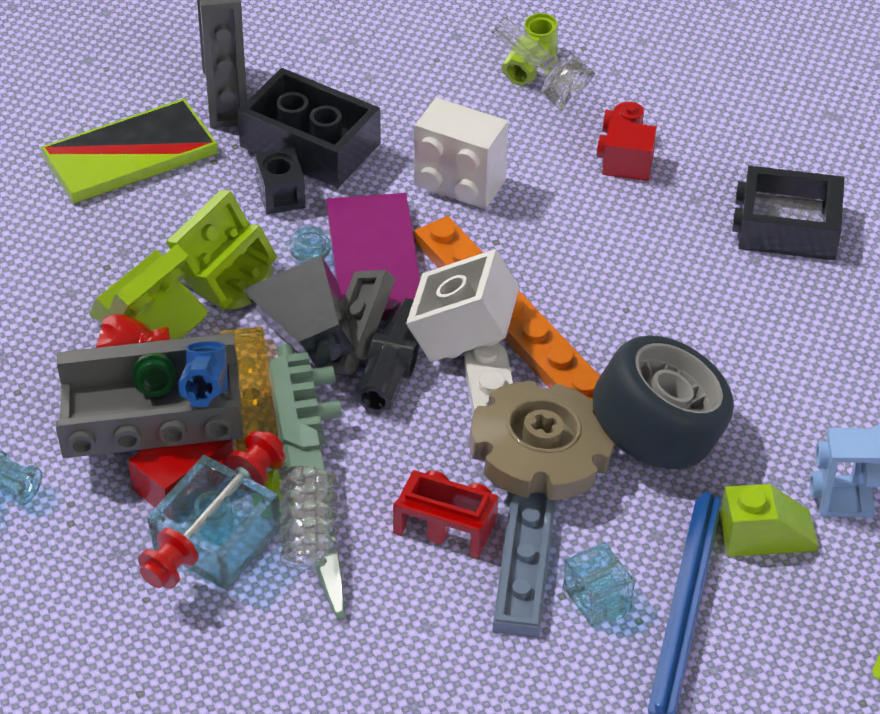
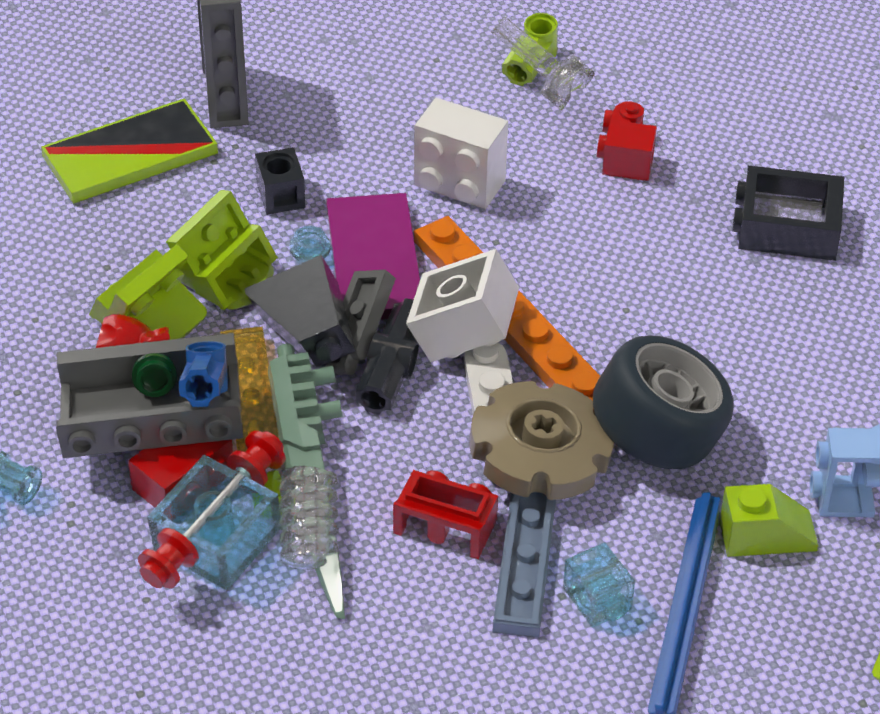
black brick [237,67,381,188] -> none

